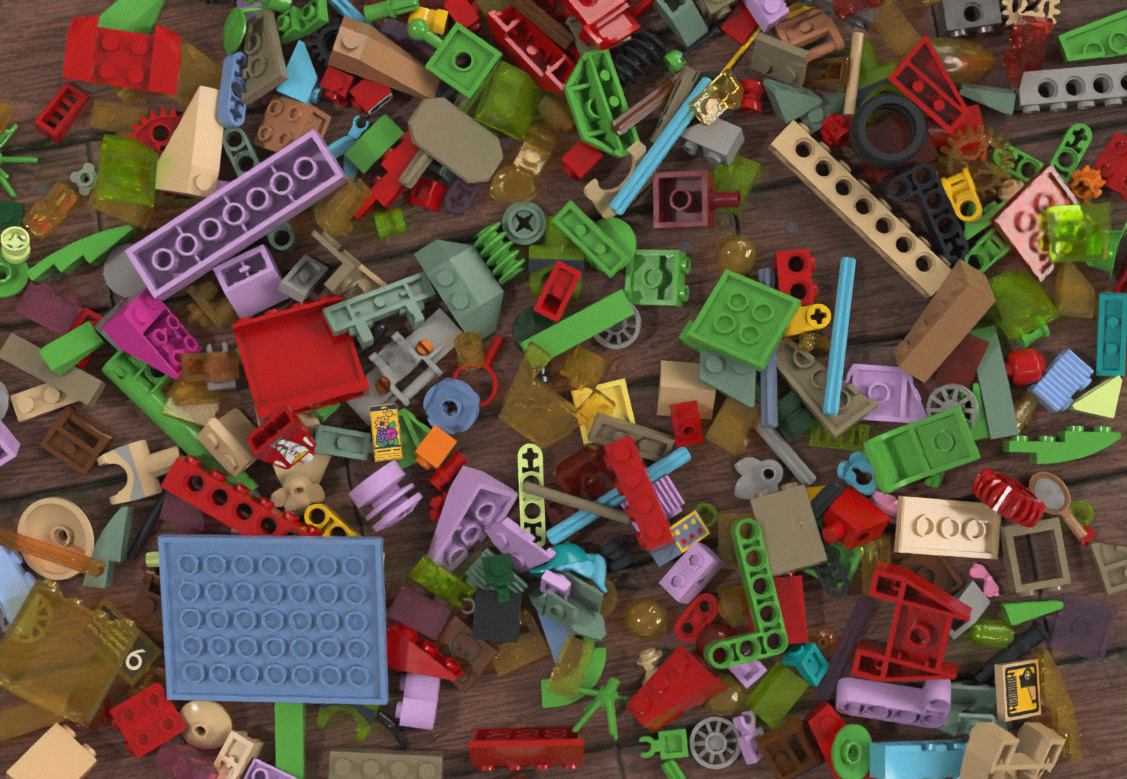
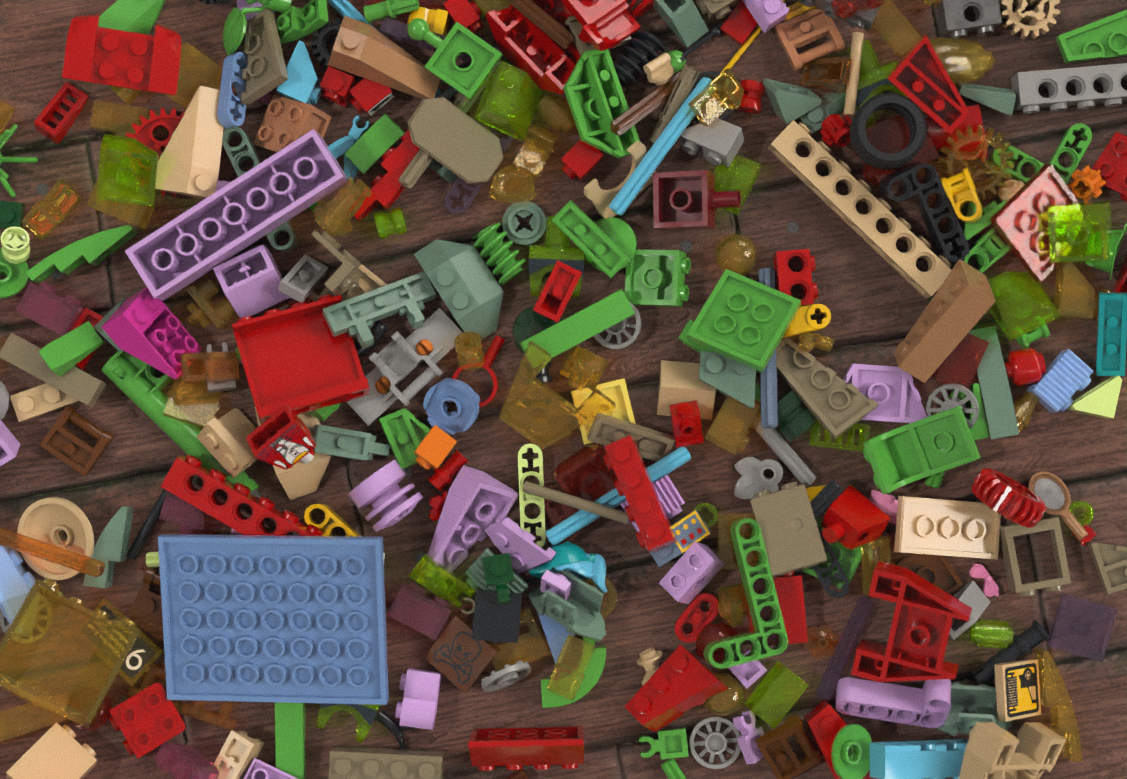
light grey plate [70,163,104,196] -> none
tan connector [97,440,184,505] -> none
light grey tile [103,243,147,298] -> none
tan dish [179,700,232,749] -> none
tan plate [270,472,325,517] -> none
tile [369,403,403,462] -> none
red slope [386,623,465,681] -> none
red slope [407,178,446,212] -> none
bright green plant [562,677,630,741] -> none
black wheel [598,535,636,573] -> none
clear yellow hair [625,597,668,642] -> none
dark tan plate [750,32,809,88] -> none
teal bracket [781,642,830,686] -> none
medium azure axle [823,257,856,416] -> none
medium azure piece [837,451,878,496] -> none
bright green slope [998,599,1064,626] -> none
bright green slope [1002,426,1121,464] -> none
clear red bracket [1003,15,1053,89] -> none
none -> light grey wheel [481,660,532,692]
none -> tan plate [643,52,674,85]

